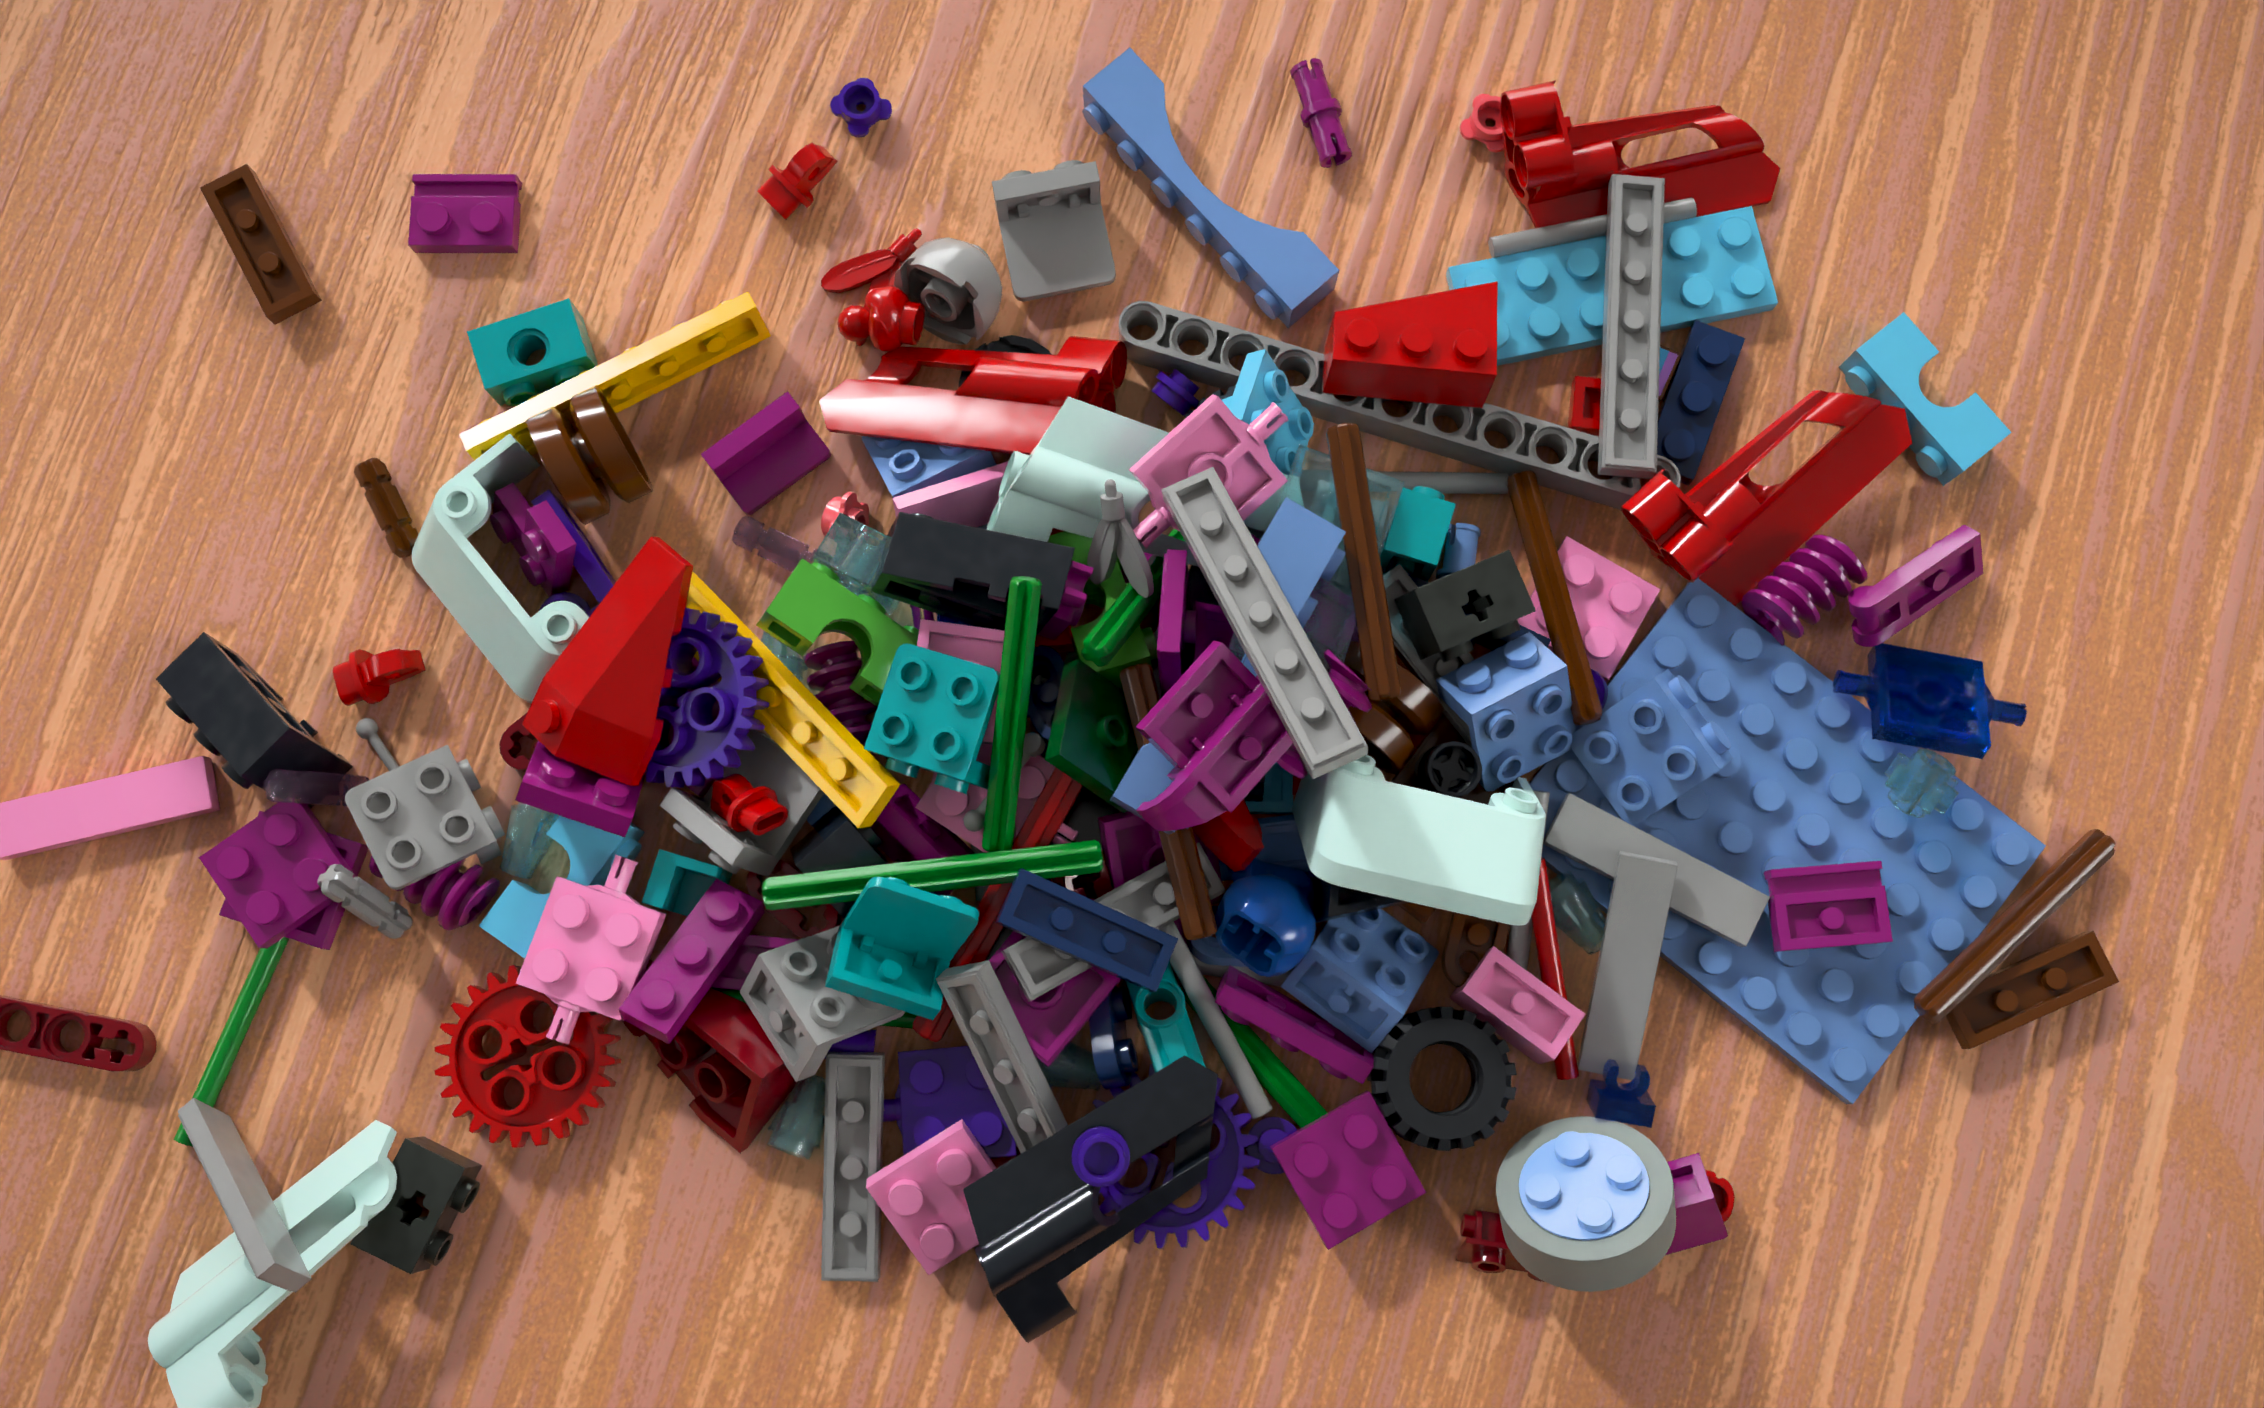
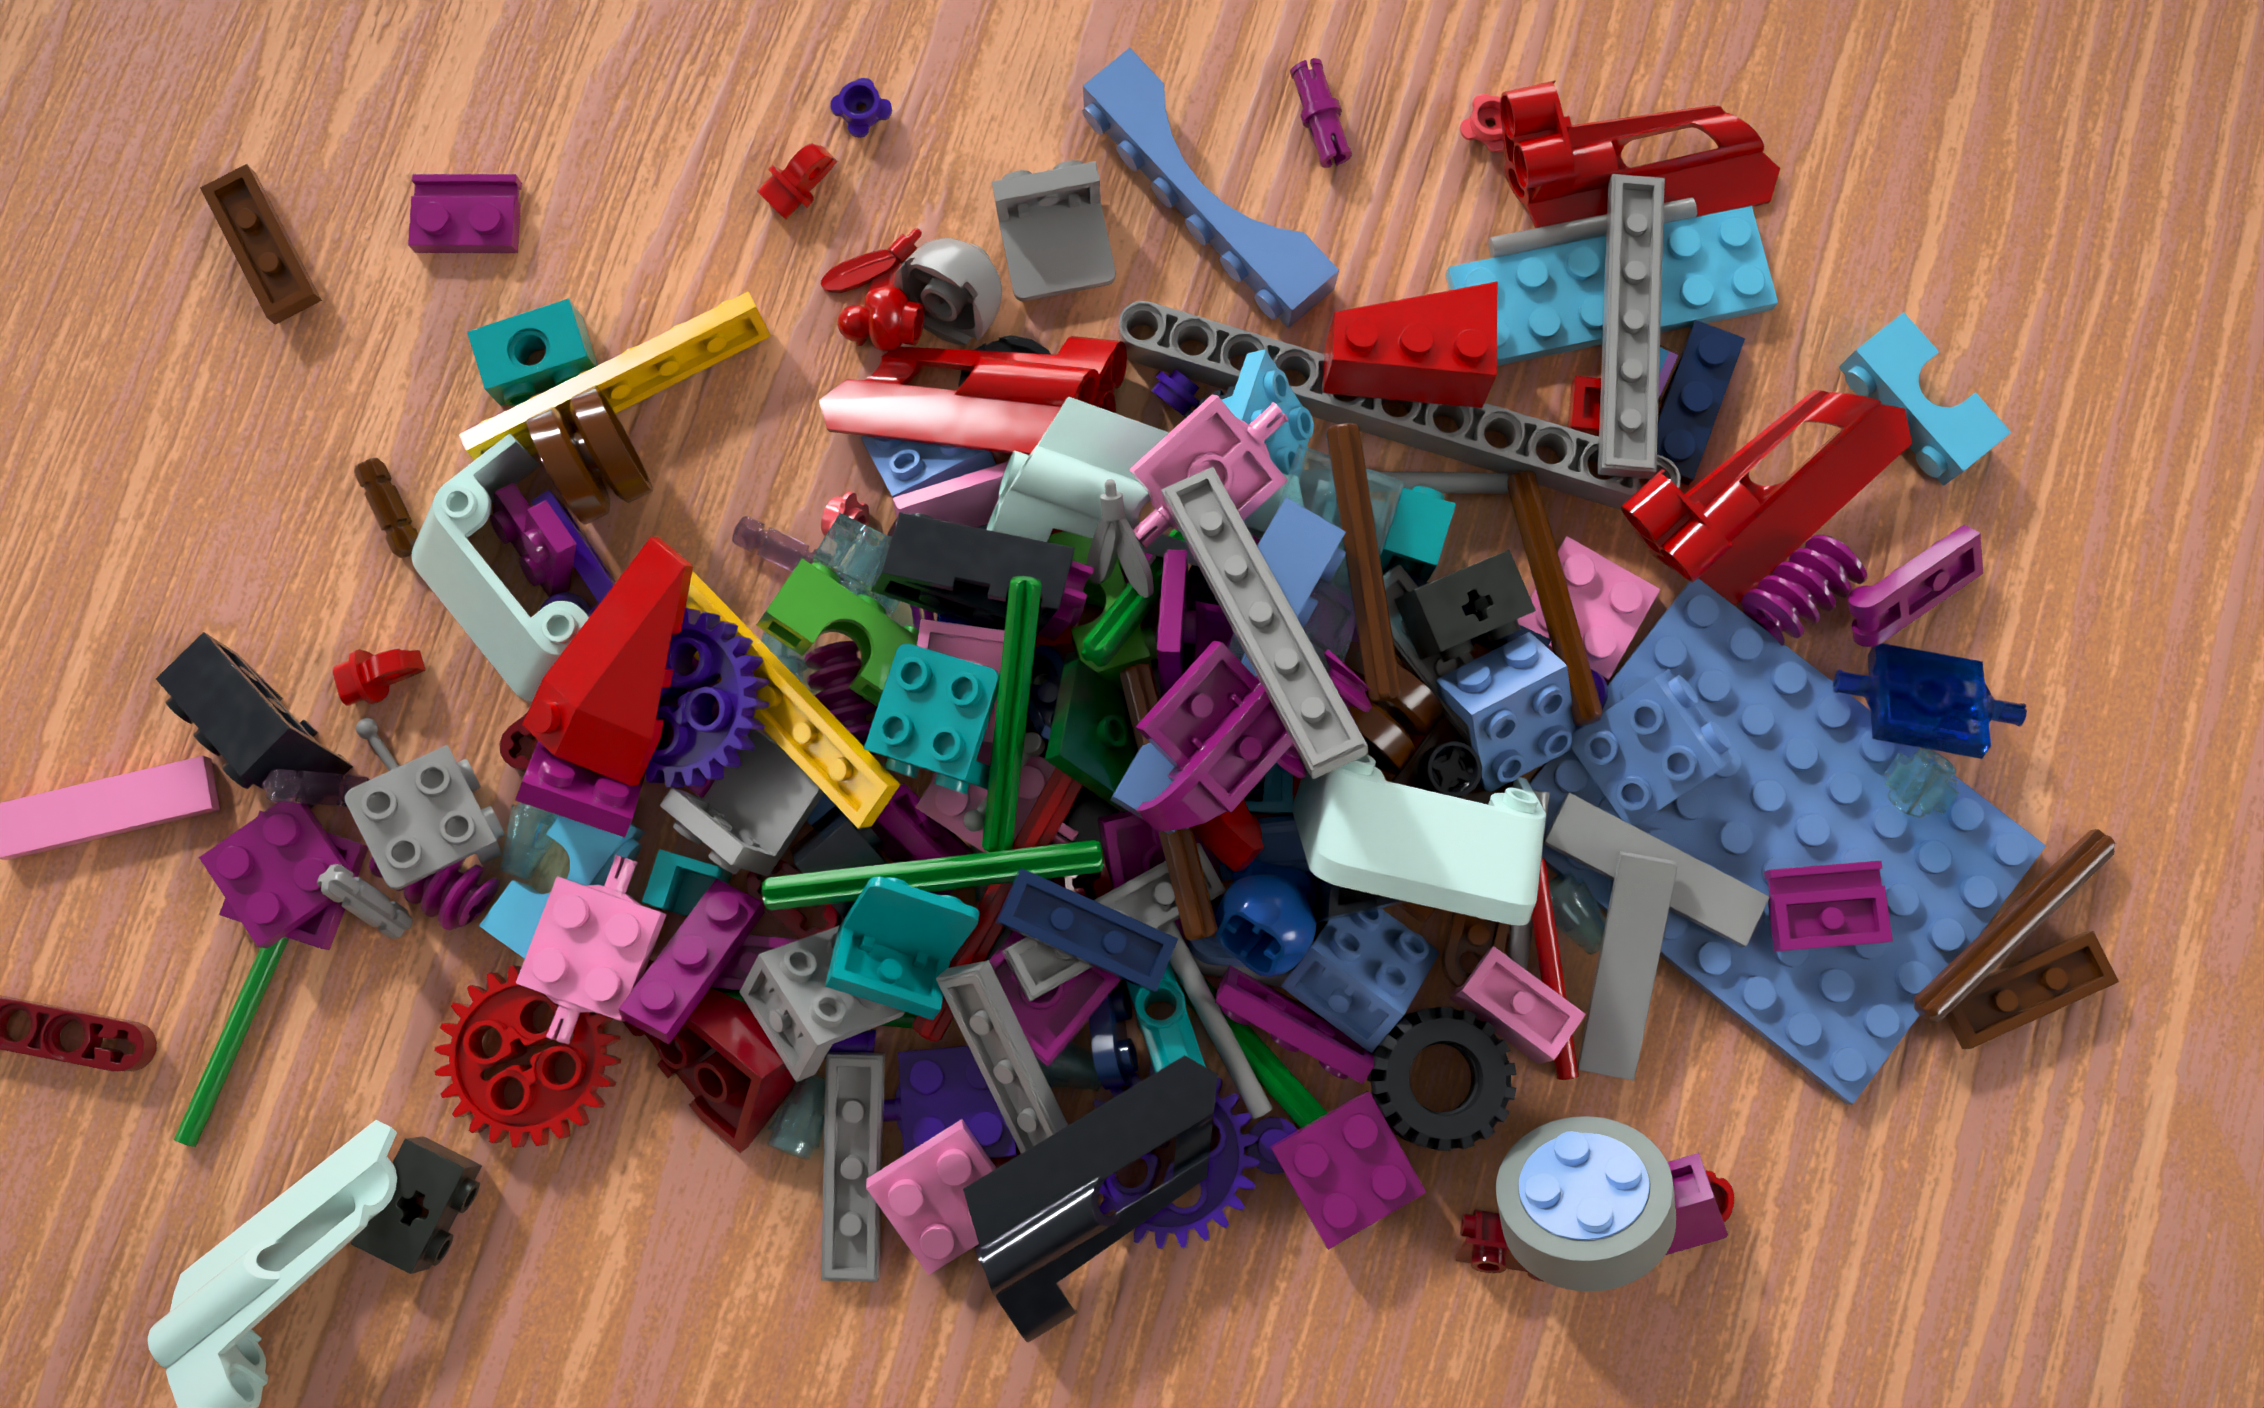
light grey tile [178,1098,312,1293] -> none
magenta panel [701,391,831,515] -> none
red piece [711,773,788,836] -> none
dark purple plate [1071,1127,1130,1187] -> none
medium blue pin [1436,523,1481,579] -> none
clear blue tile [1586,1059,1656,1128] -> none

